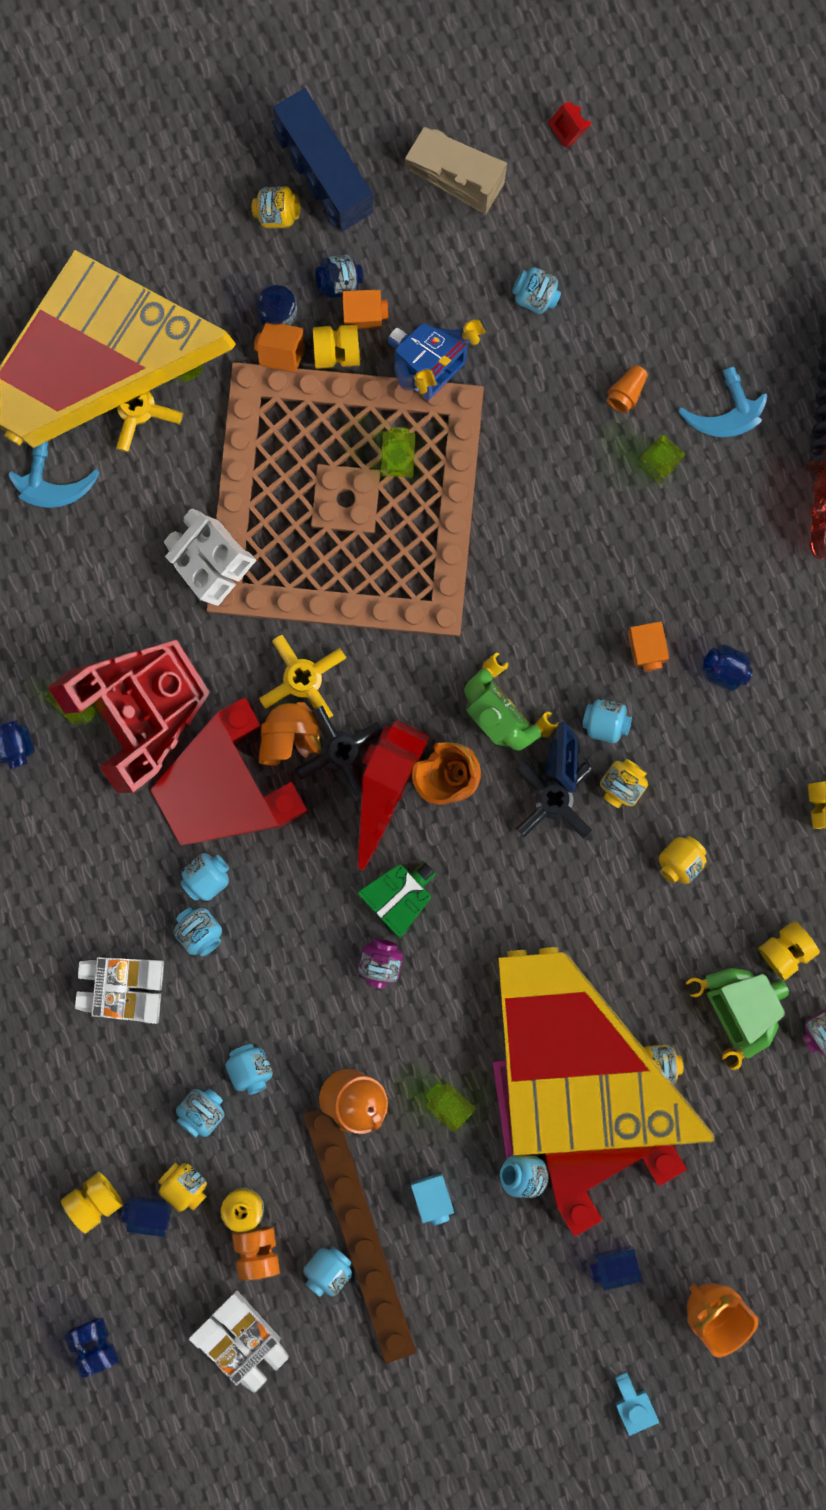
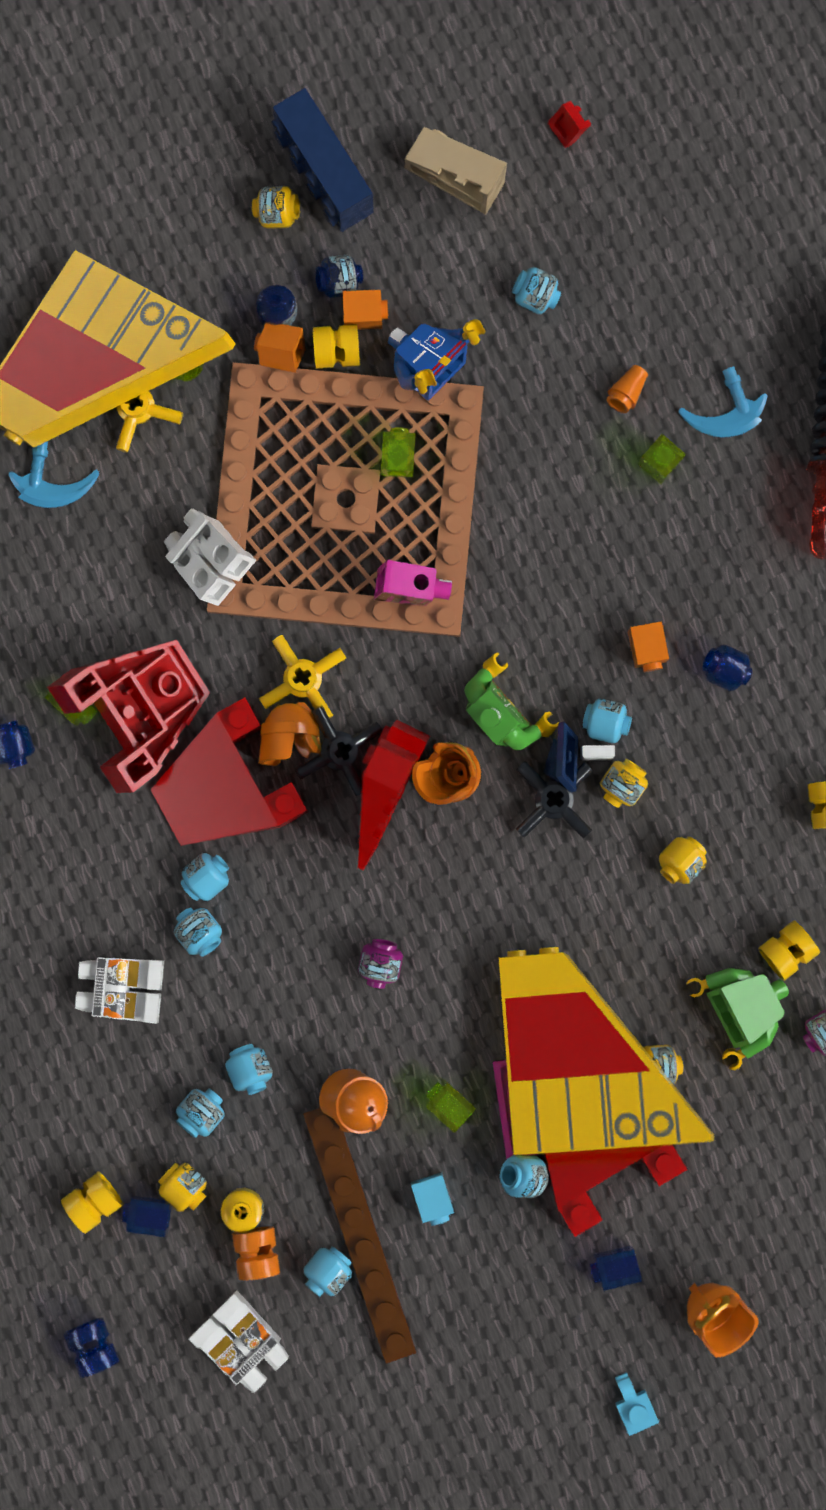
green torso [358,860,437,938] -> none
none -> dark pink torso [374,560,452,606]
none -> white tile [580,745,615,761]

